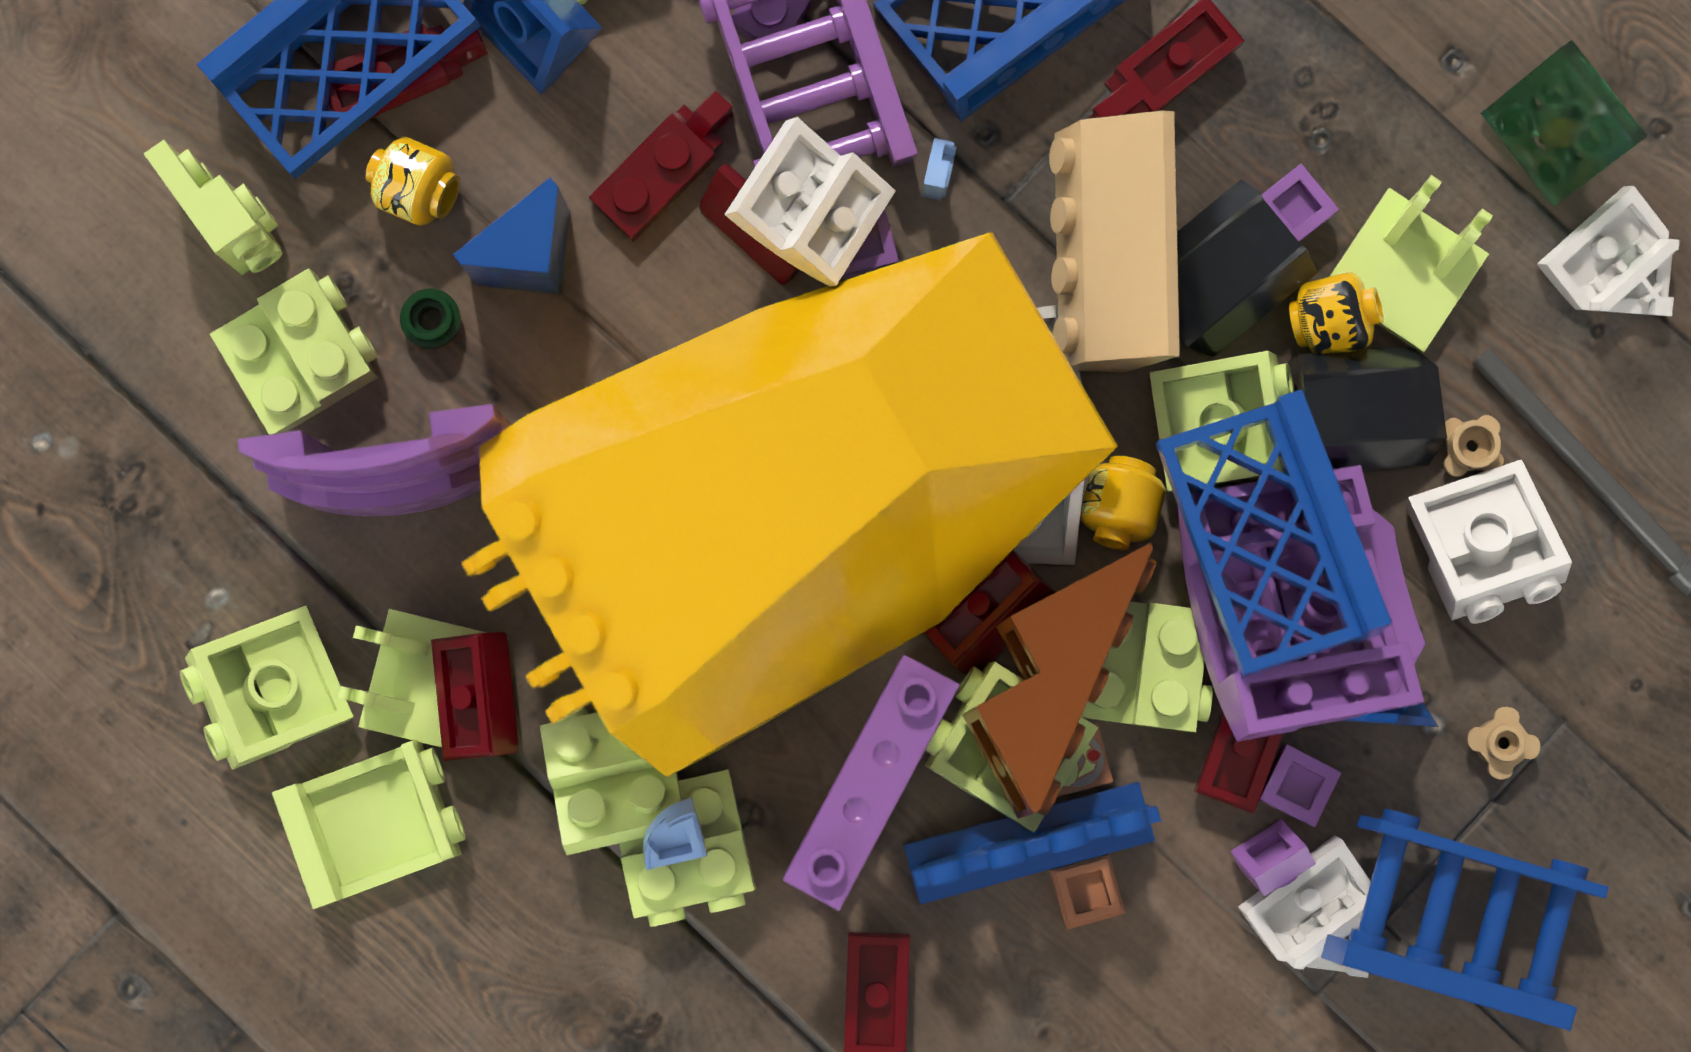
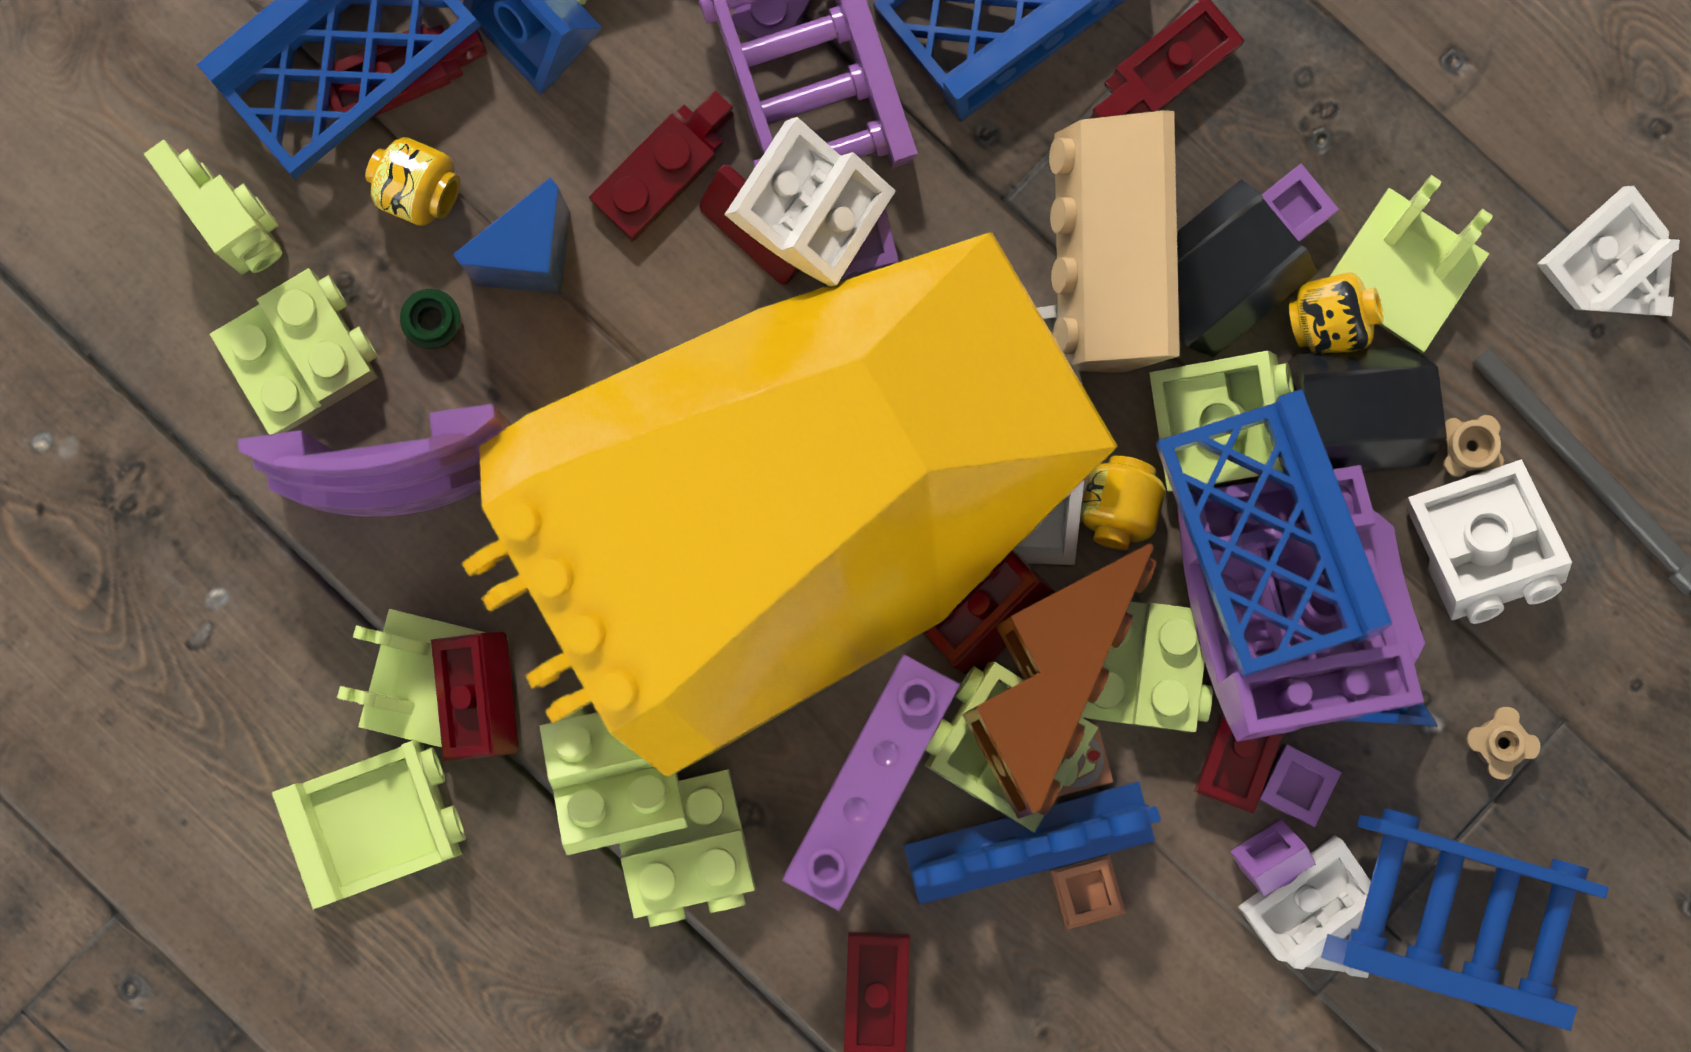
yellowish green plate [180,606,353,770] -> none
light blue tile [643,797,707,870] -> none
light blue tile [922,138,957,201] -> none
clear green plate [1480,40,1647,207] -> none

